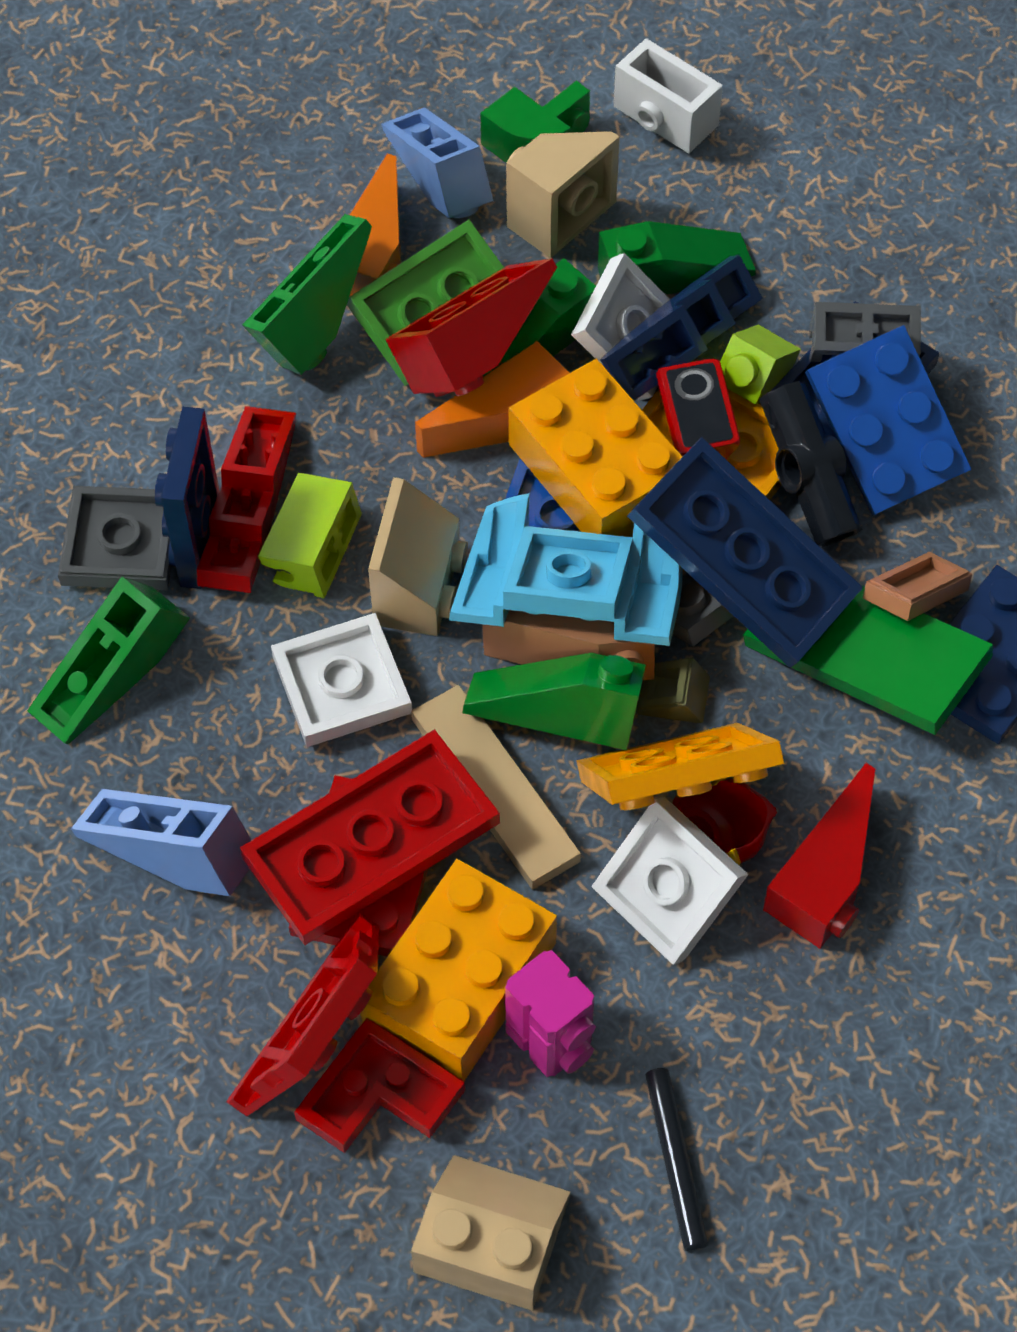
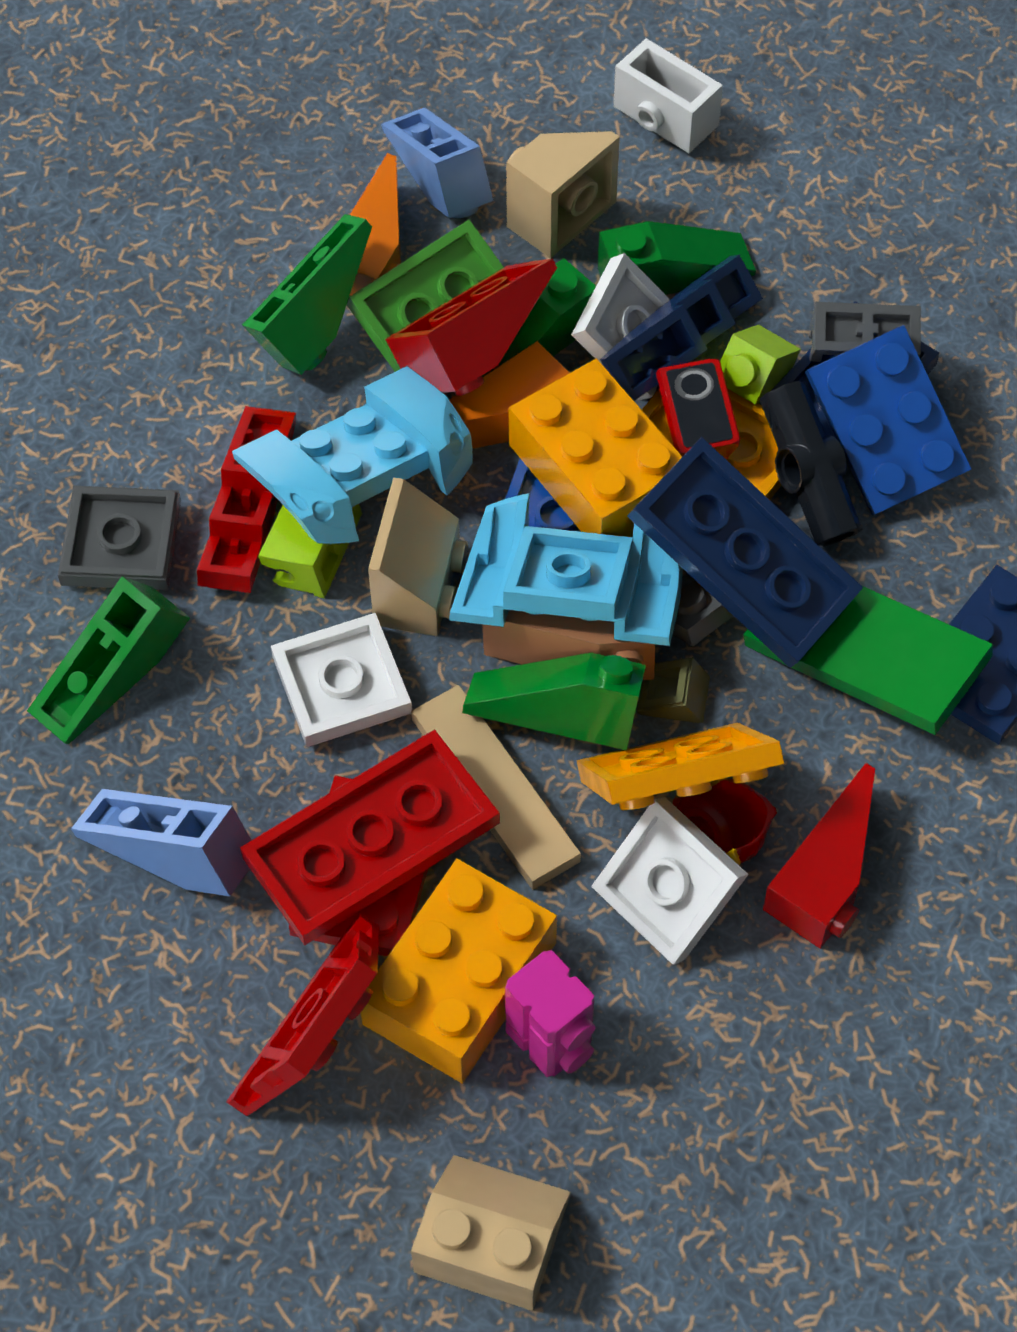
dark blue plate [155,406,220,589] -> none
red plate [294,1018,465,1153] -> none
green brick [480,81,590,162] -> none
black bar [645,1068,708,1251] -> none
nougat tile [863,552,973,621] -> none
none -> medium azure piece [232,366,473,544]

